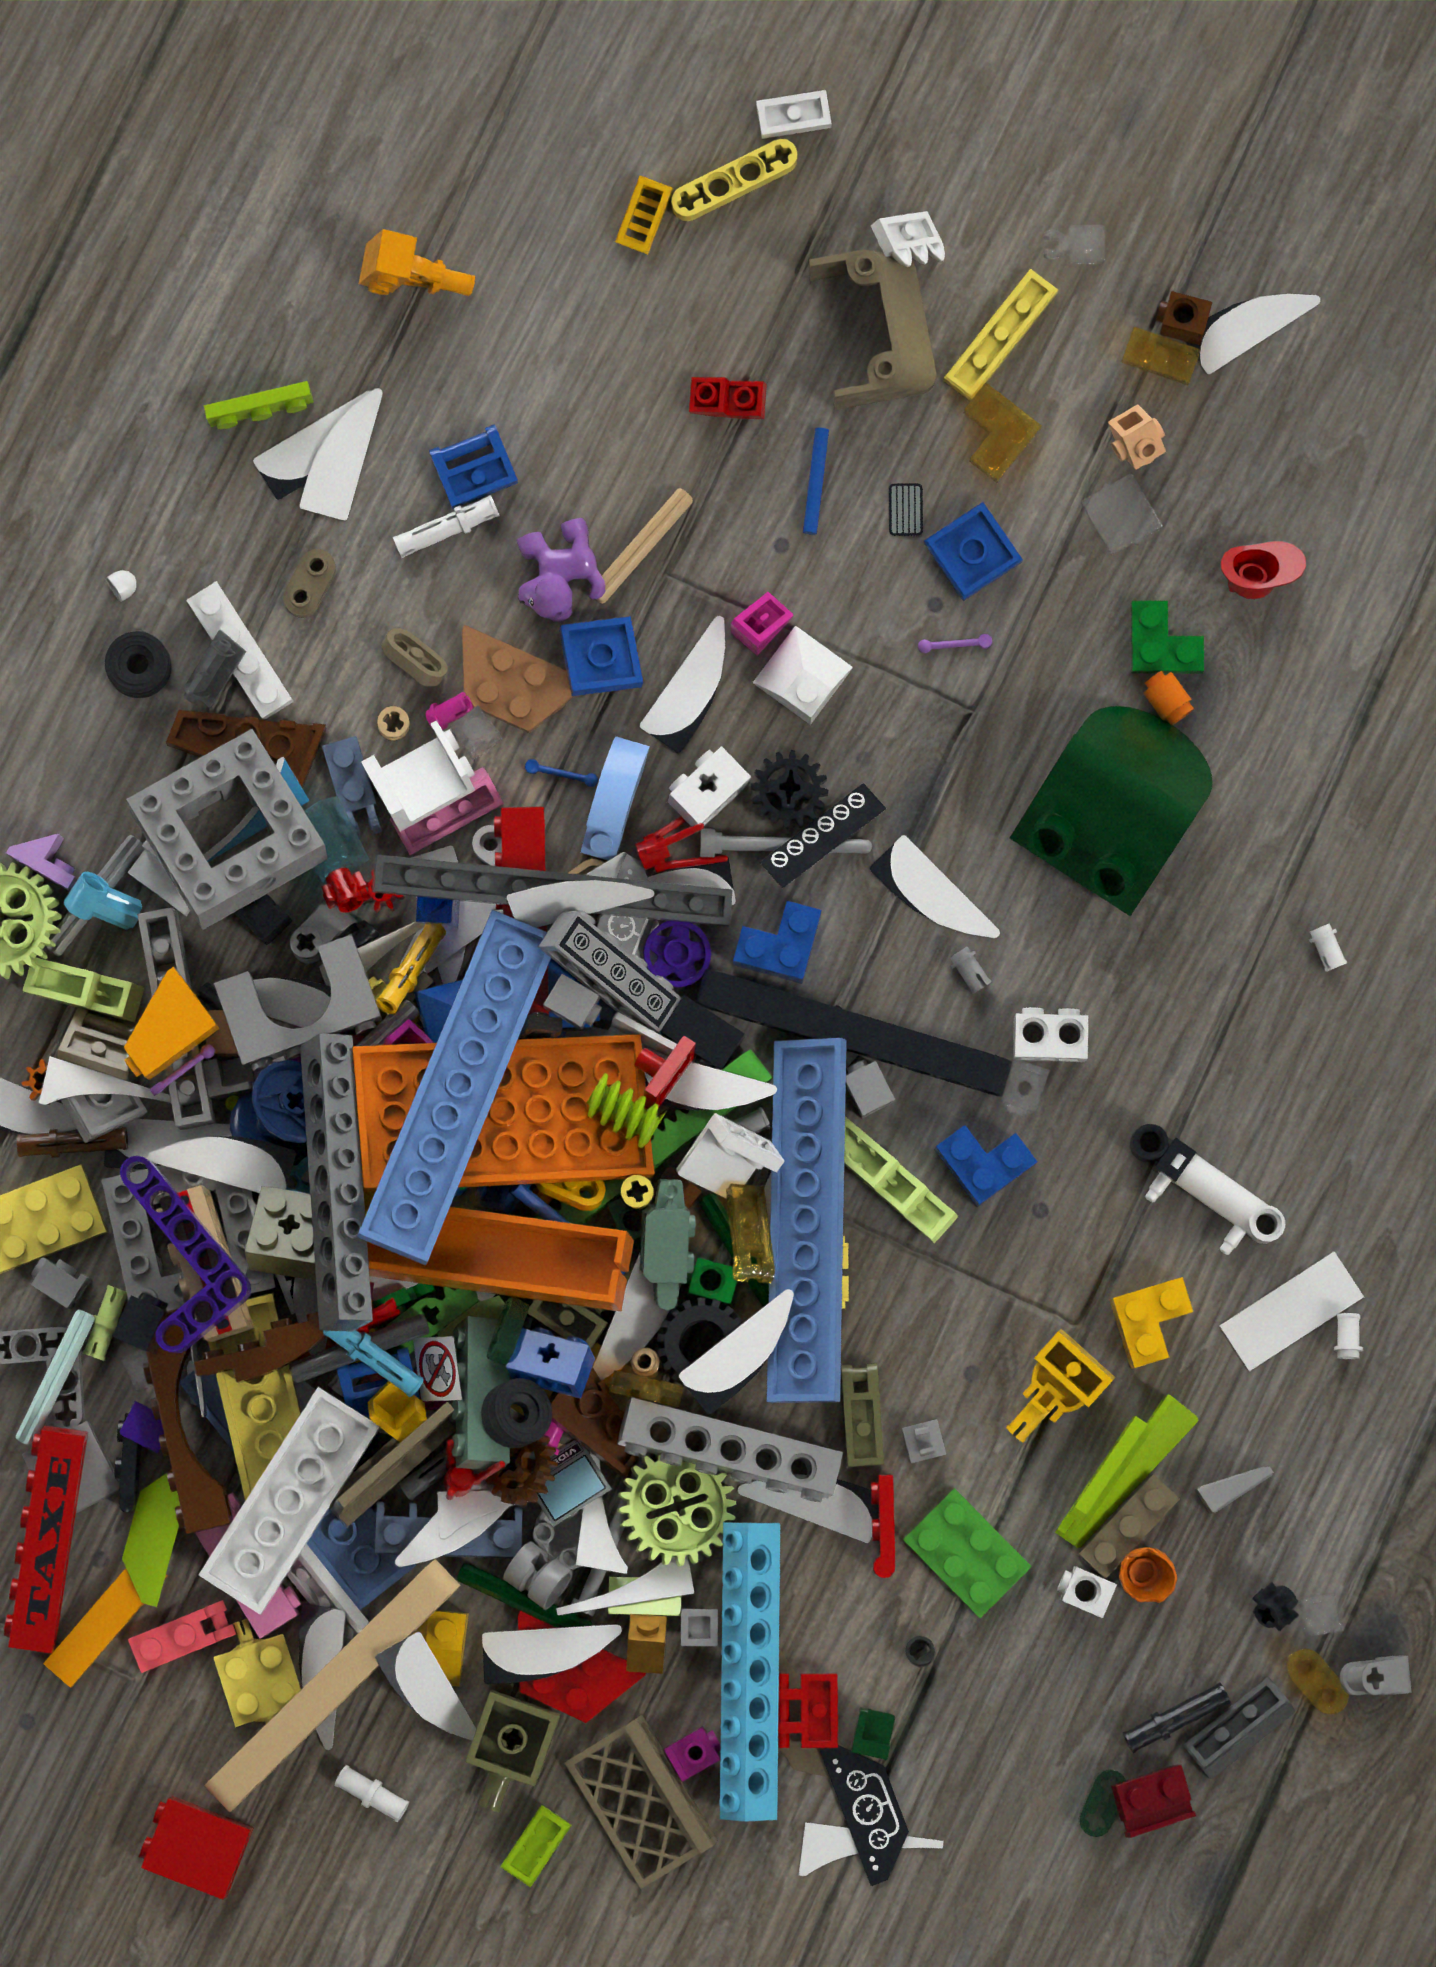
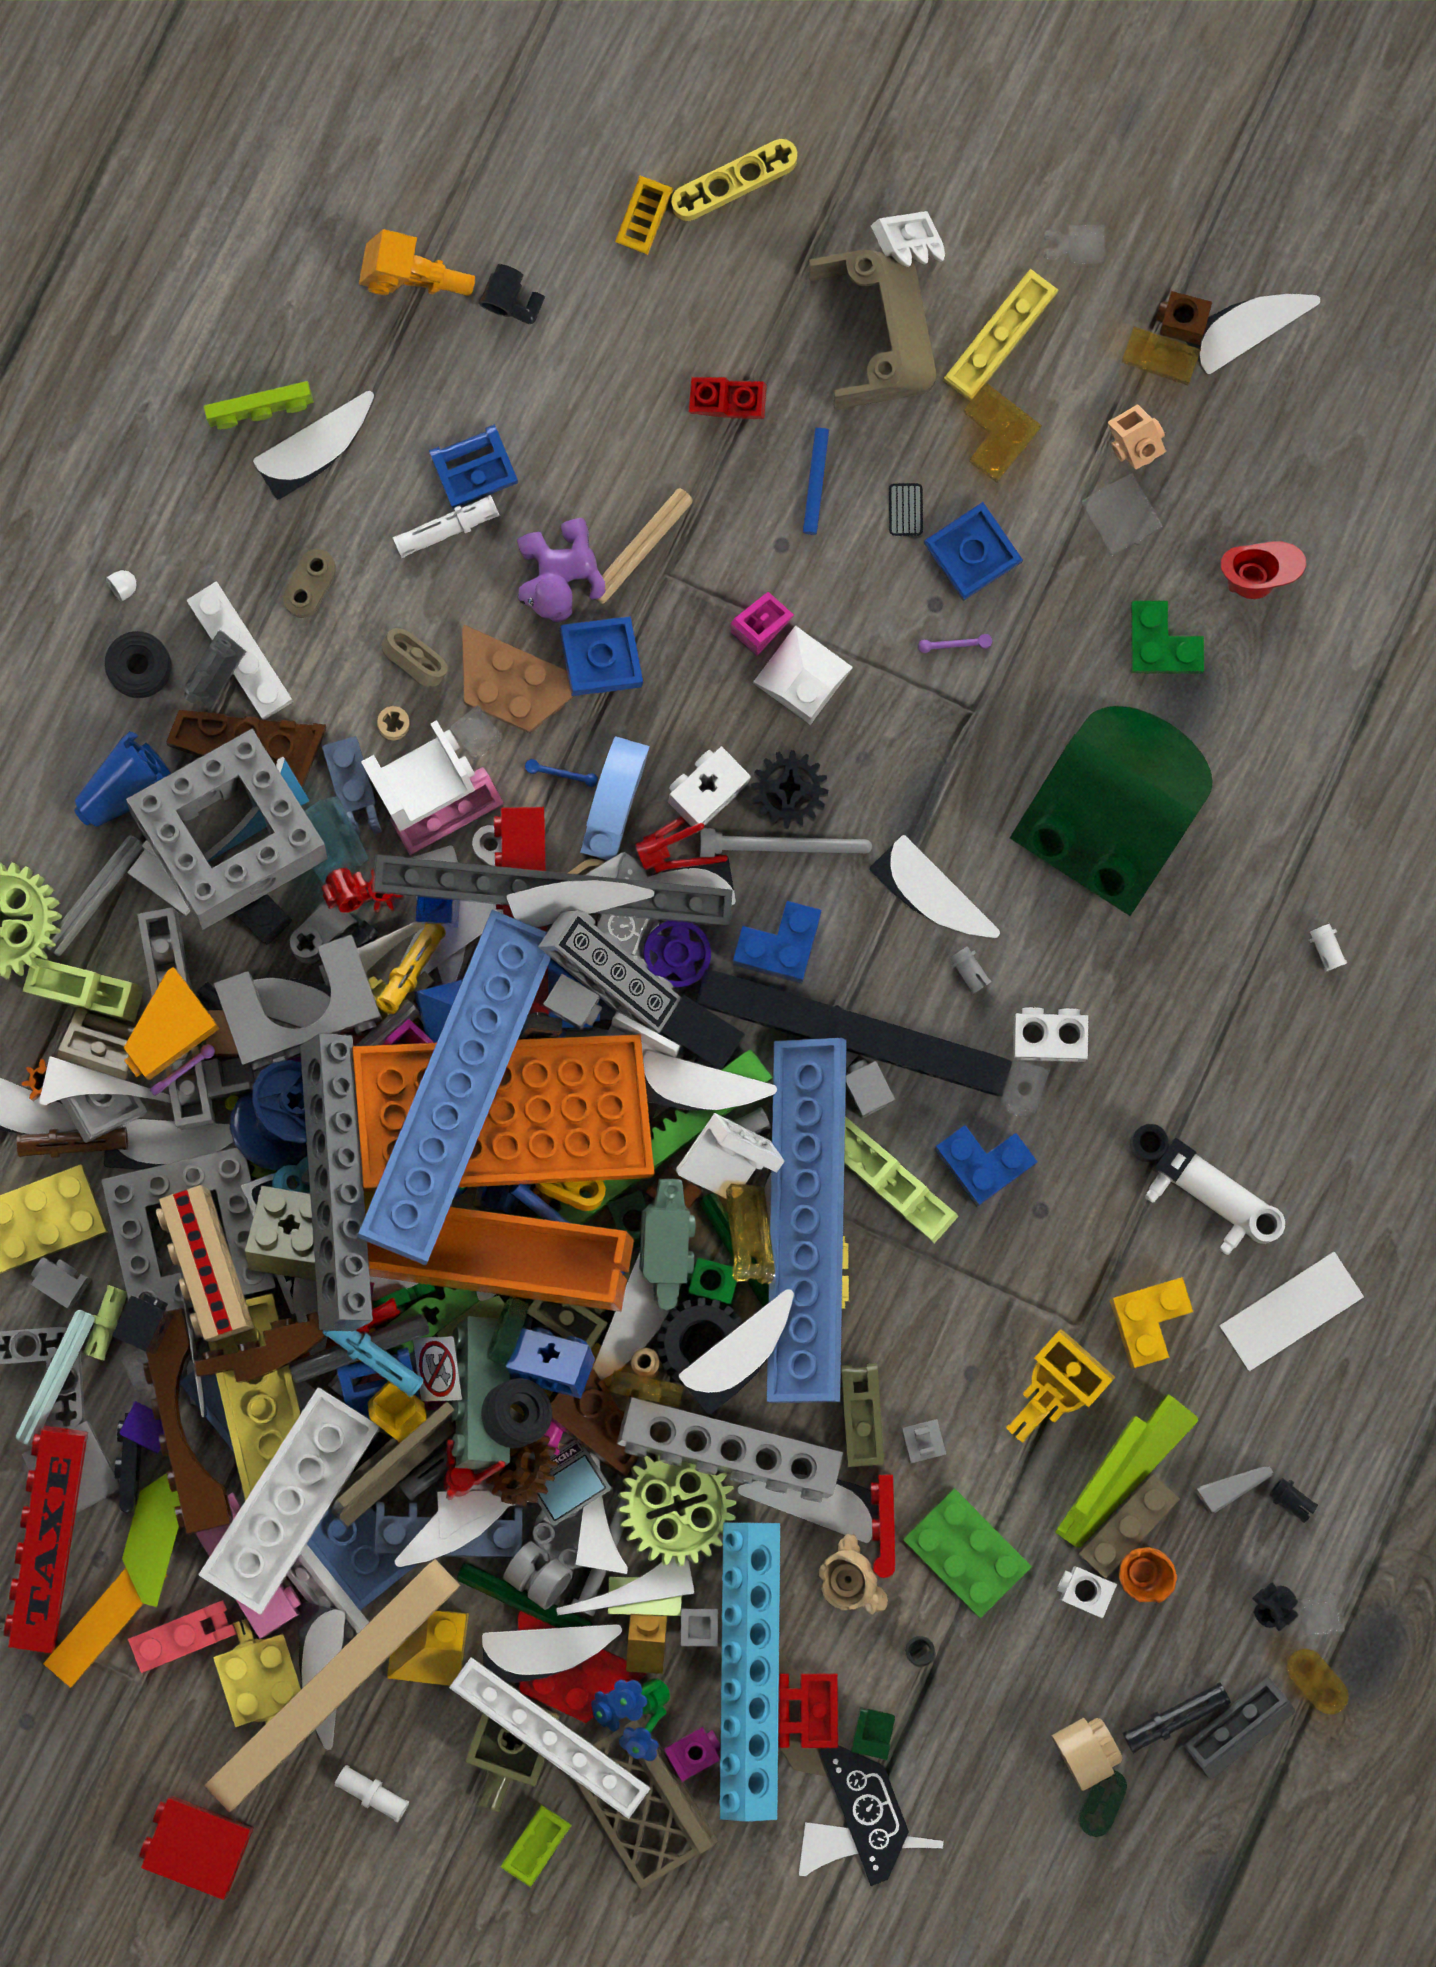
lavender slope [6,834,78,892] -> none
medium azure piece [64,872,142,930] -> none
dark purple beam [120,1156,251,1353] -> none
white sticker [148,1136,296,1193] -> none
white sticker [300,388,383,521] -> none
white sticker [375,1632,477,1741] -> none
dark pink pin [425,692,474,730] -> none
lime piece [585,1073,667,1148] -> none
light yellow bush [621,1175,654,1209] -> none
red tile [634,1036,696,1109] -> none
white sticker [640,616,725,753] -> none
white plate [756,90,832,139] -> none
black sticker [759,783,886,889] -> none
dark red plate [1111,1764,1196,1838] -> none
orange brick [1143,671,1194,726] -> none
white pin [1334,1313,1363,1359] -> none
light grey piece [1340,1655,1412,1695] -> none
none -> blue cone [74,731,171,827]
none -> white tile [449,1657,651,1819]
none -> black piece [479,264,545,324]
none -> blue plant [591,1678,670,1761]
none -> tan hair [819,1534,888,1614]
none -> tan piece [1051,1718,1123,1791]
none -> black pin [1269,1478,1318,1523]

